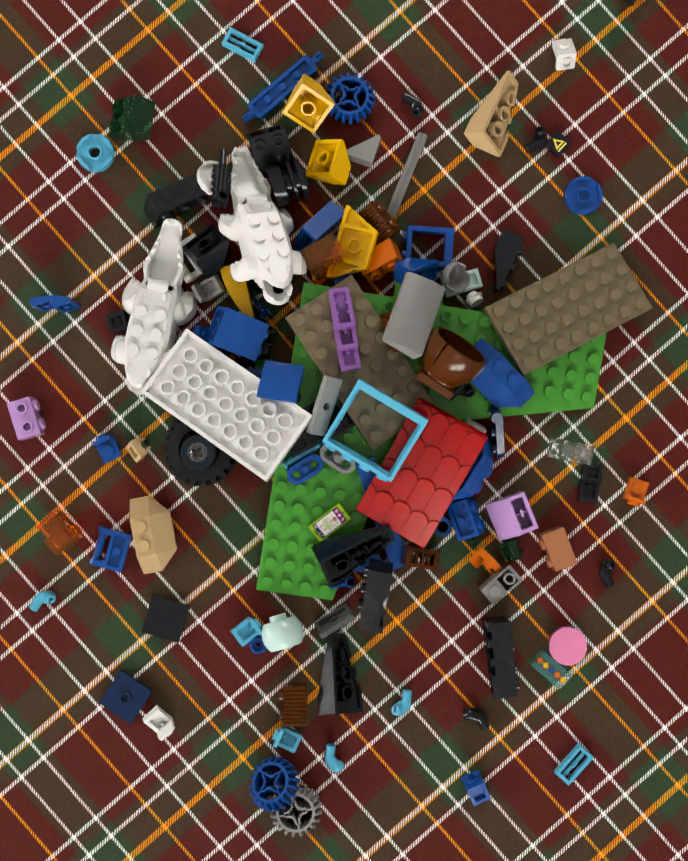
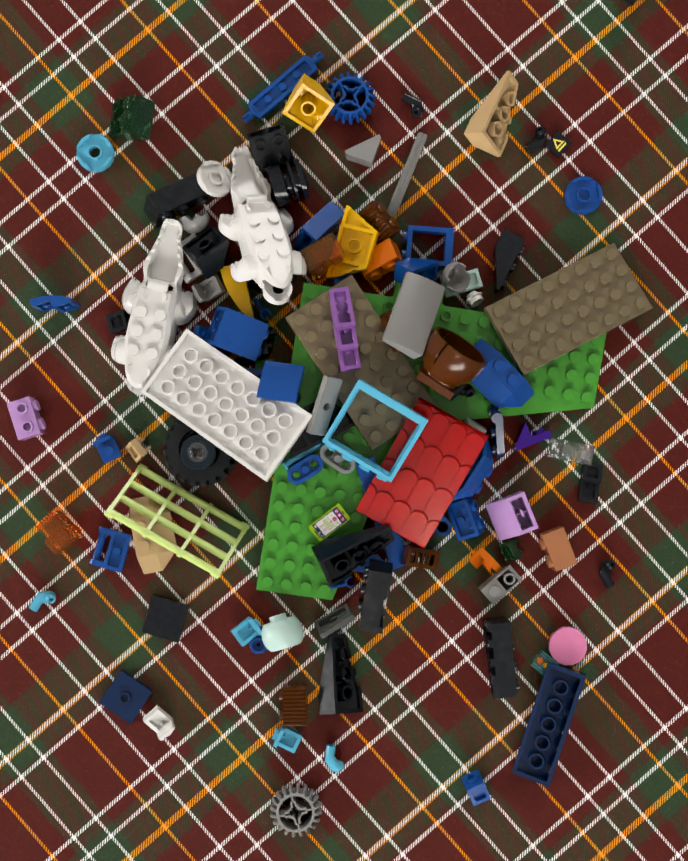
black piece [210,149,231,209] -> none
medium azure tile [221,27,264,63] -> none
blue gear [248,756,300,812] -> none
yellow slope [306,139,351,185] -> none
medium azure arm [391,689,412,716] -> none
black arm [462,707,489,730] -> none
white bracket [552,38,577,71] -> none
medium azure tile [553,742,594,786] -> none
orange bracket [622,477,649,507] -> none
none -> yellowish green door [104,463,250,579]
none -> light grey hair [178,212,210,234]
none -> dark purple slope [512,422,552,451]
none -> dark blue arch [512,661,586,787]

